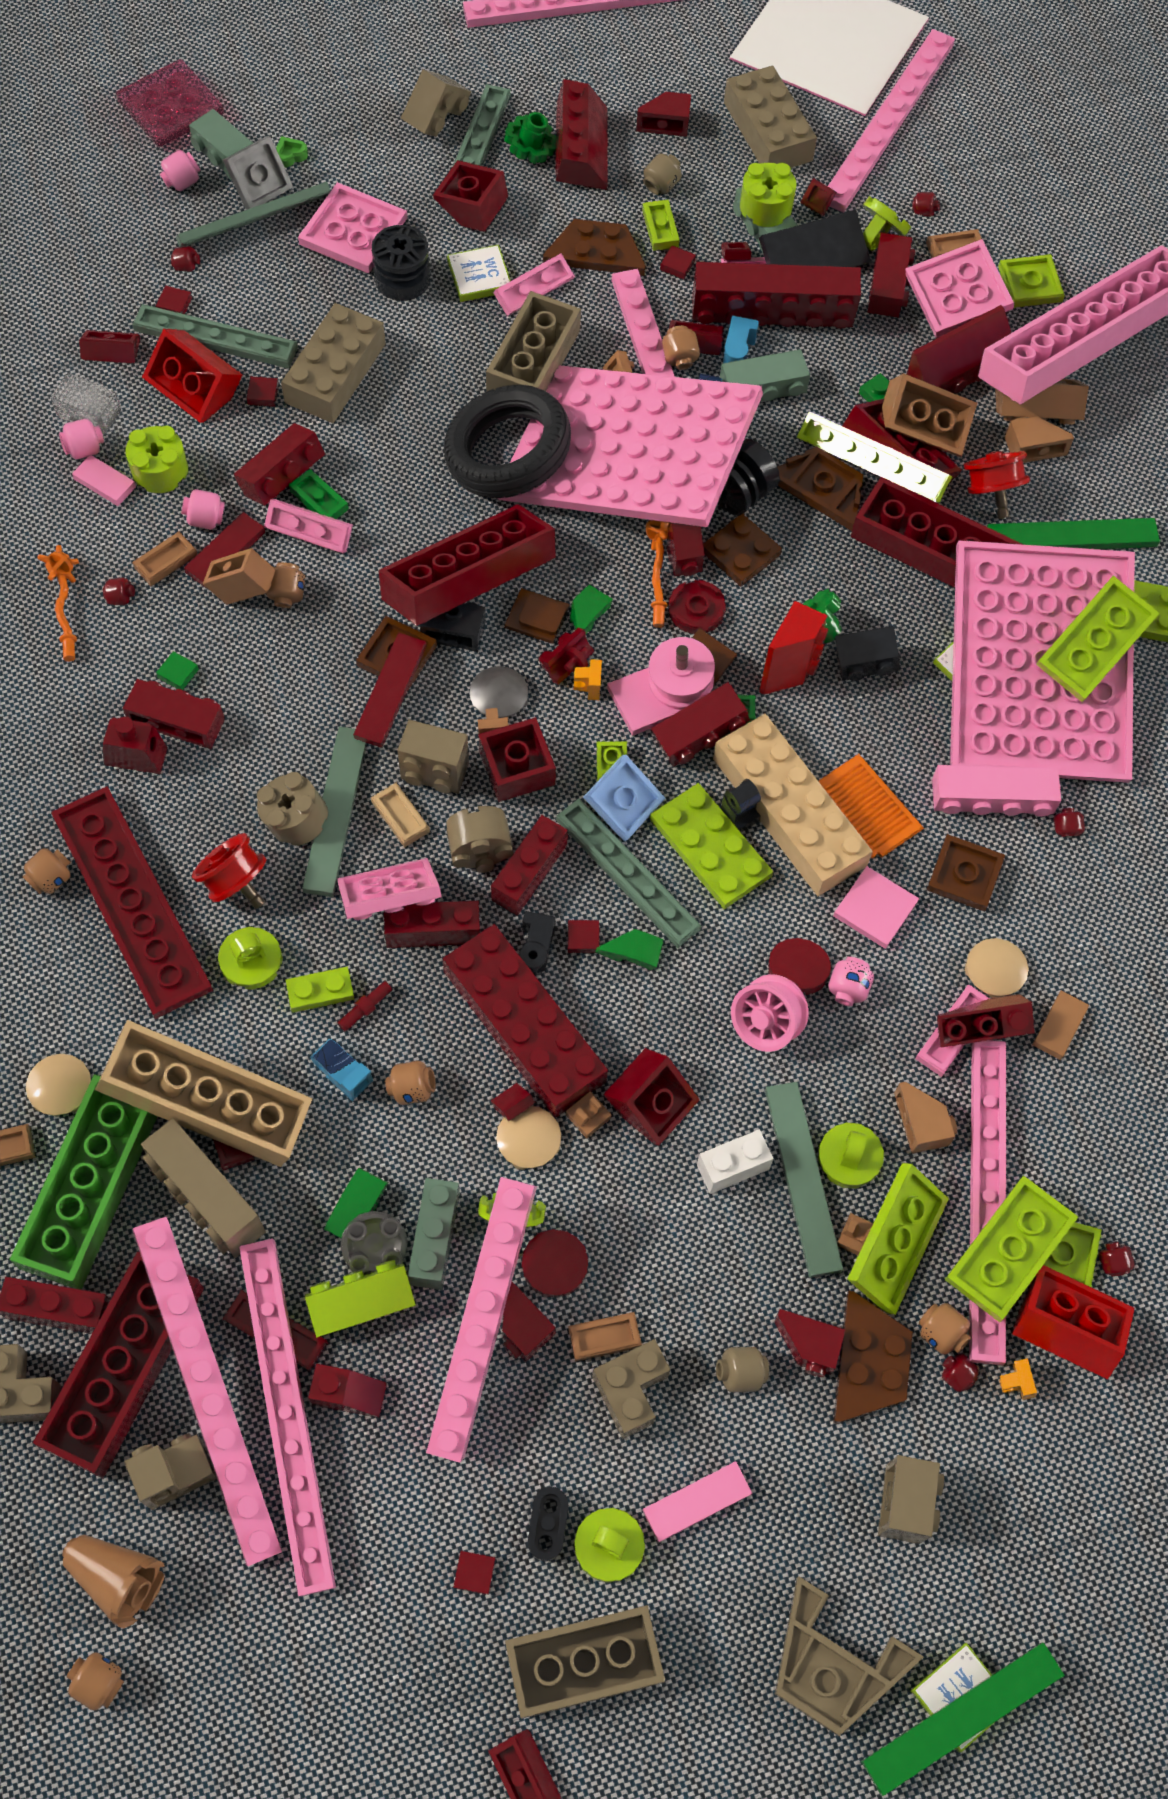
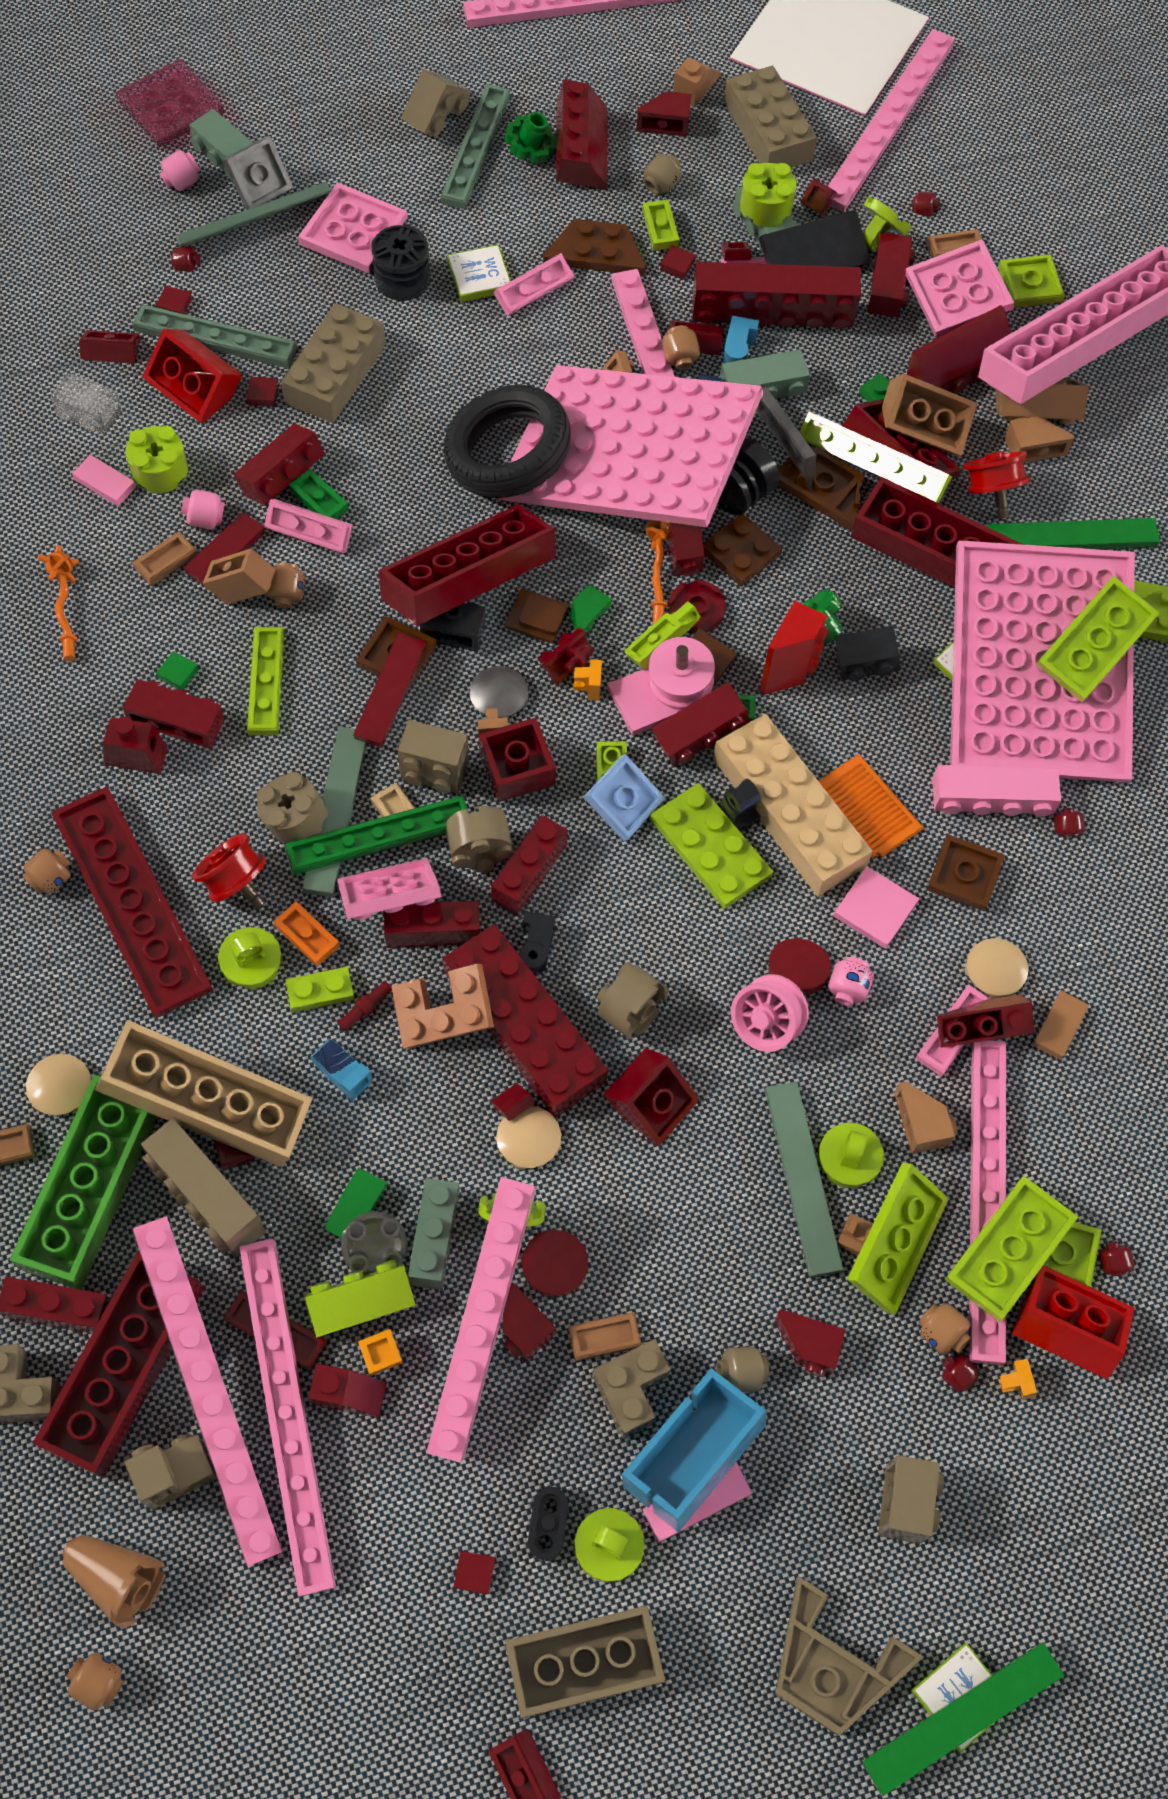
bright pink head [59,419,104,460] -> none
dark red piece [103,577,135,605] -> none
bright green tile [276,136,308,168] -> none
medium nougat head [385,1060,436,1105] -> none
dark red slope [433,160,508,232] -> none
dark tan brick [486,291,581,392] -> none
sand green tile [556,798,701,948] -> none
medium nougat tile [566,1091,612,1139] -> none
dark red tile [568,920,599,953] -> none
green slope [595,929,663,970] -> none
white brick [697,1129,774,1194] -> none
reddish brown wing [833,1291,913,1424] -> none
none -> lime tile [247,627,285,735]
none -> orange plate [273,901,340,967]
none -> green tile [285,795,469,875]
none -> light orange tile [358,1329,403,1376]
none -> nougat plate [391,964,494,1049]
none -> dark tan brick [597,962,669,1039]
none -> dark azure piece [622,1368,766,1533]
none -> lime hinge [624,601,701,670]
none -> medium nougat slope [673,57,721,107]
none -> flat silver tile [757,387,816,480]

